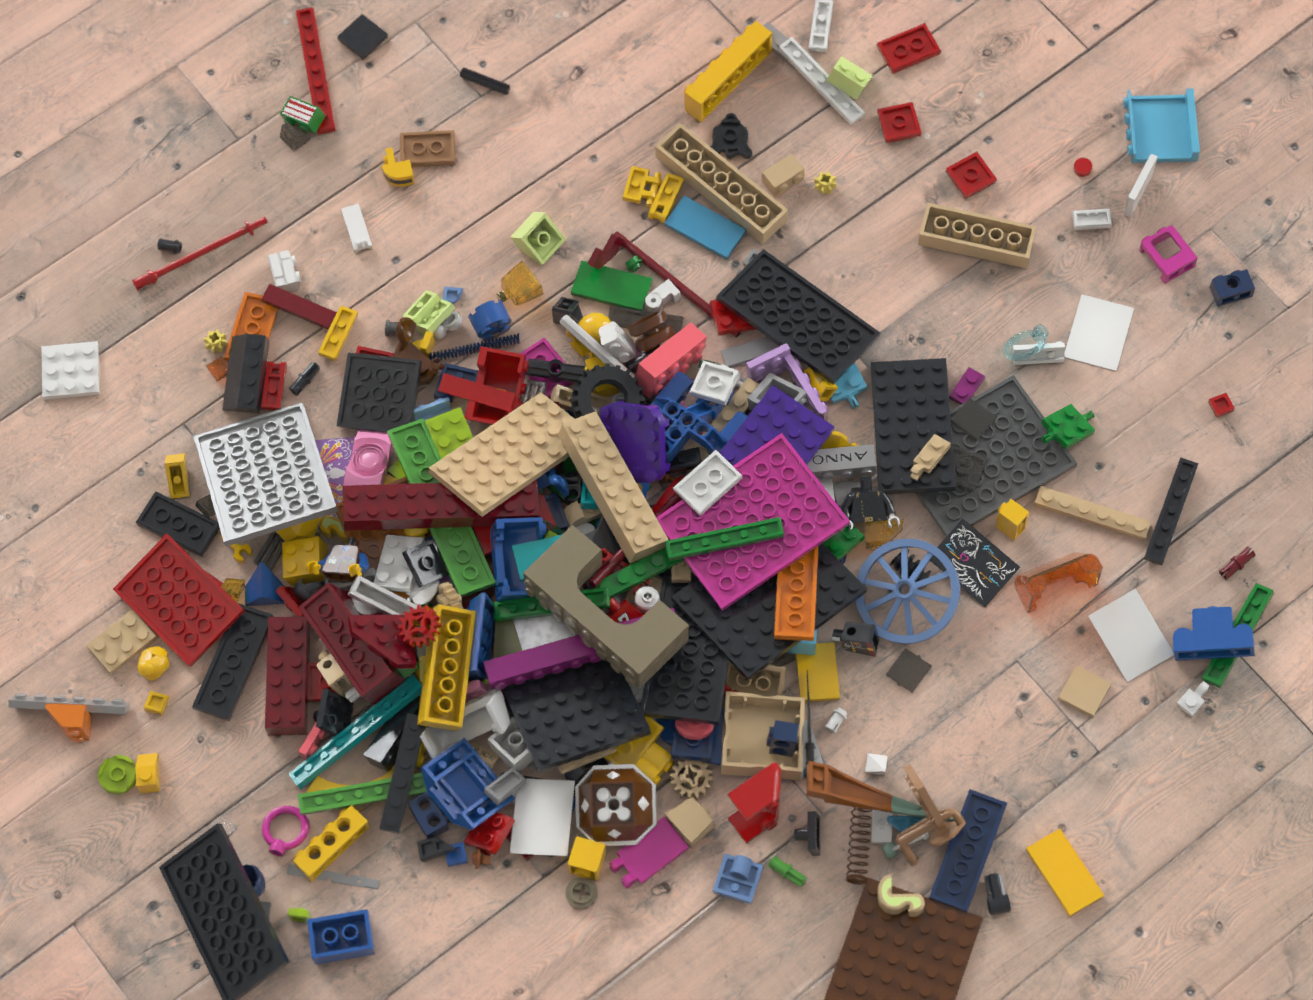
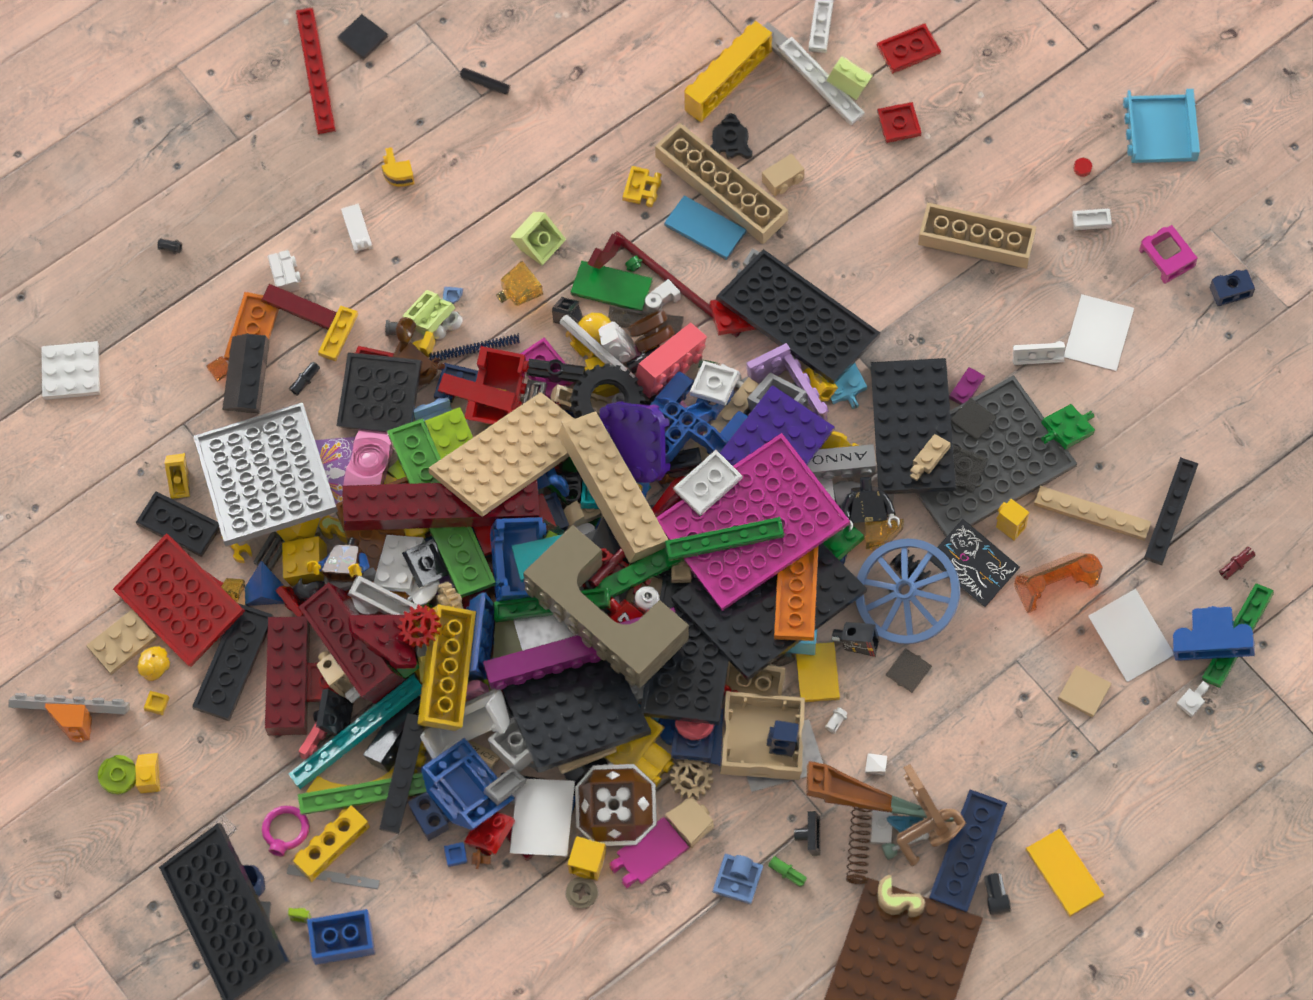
red bar [132,216,268,291] -> none
clear smoke tile [195,494,216,518] -> none
light yellow gear [204,329,228,354] -> none
red plate [261,361,287,411] -> none
brick [280,96,326,134] -> none
clear smoke tile [280,122,311,152] -> none
medium nougat tile [400,130,456,167] -> none
black tile [417,836,457,862] -> none
blue brick [468,300,512,341] -> none
yellow plate [648,173,684,223] -> none
light grey tile [721,337,779,368] -> none
red windscreen [727,762,782,844] -> none
black sword [803,670,816,778] -> none
light yellow gear [814,171,837,195] -> none
red plate [946,152,997,199] -> none
clear light blue piece [1003,324,1048,361] -> none
white tile [1124,154,1158,218] -> none
red plate [1208,393,1235,418] -> none

